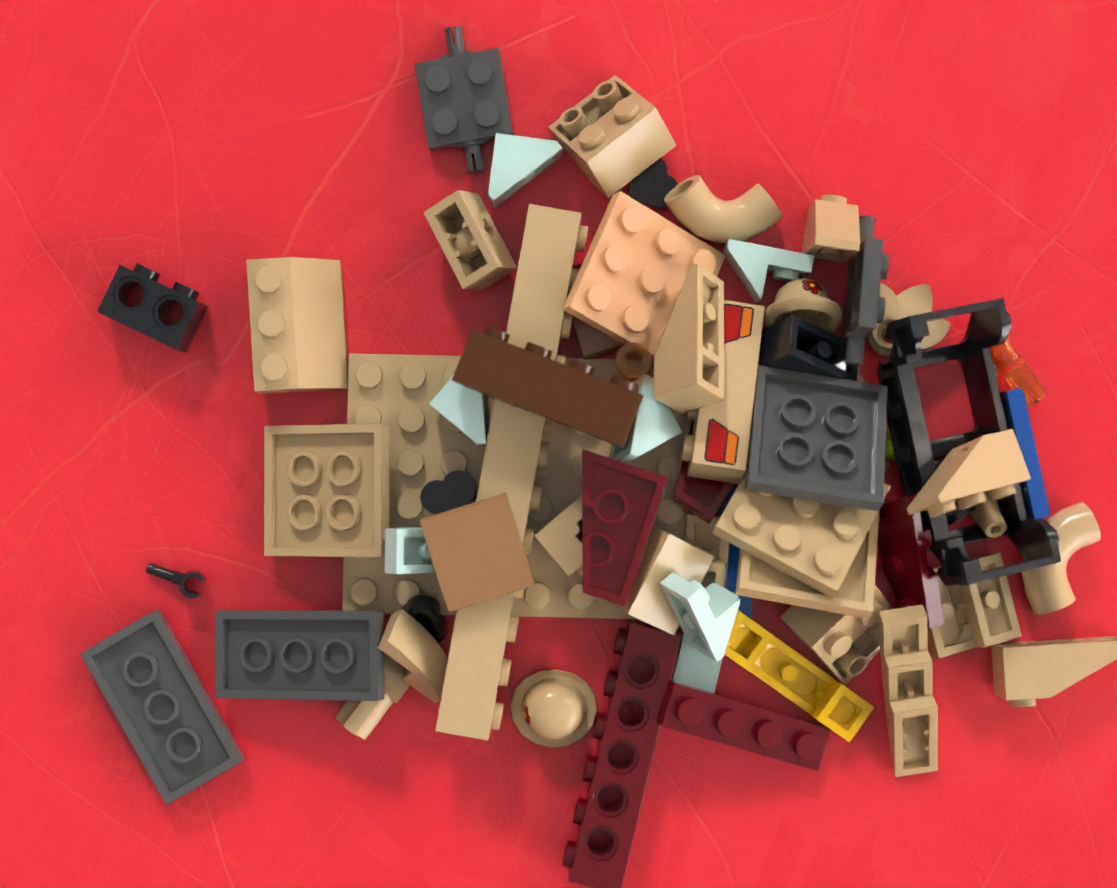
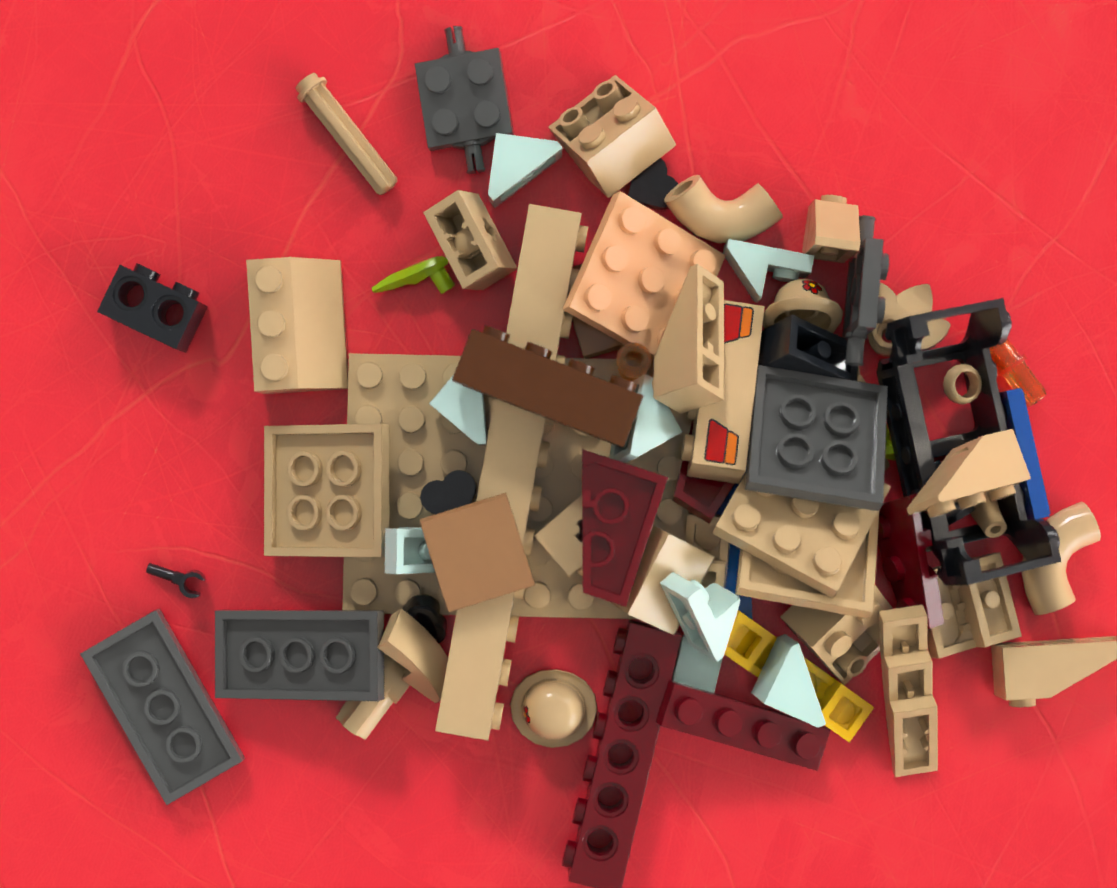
none -> tan axle [295,73,398,195]
none -> lime bar [372,256,455,294]
none -> light aqua slope [751,634,826,728]
none -> tan piece [943,364,982,405]

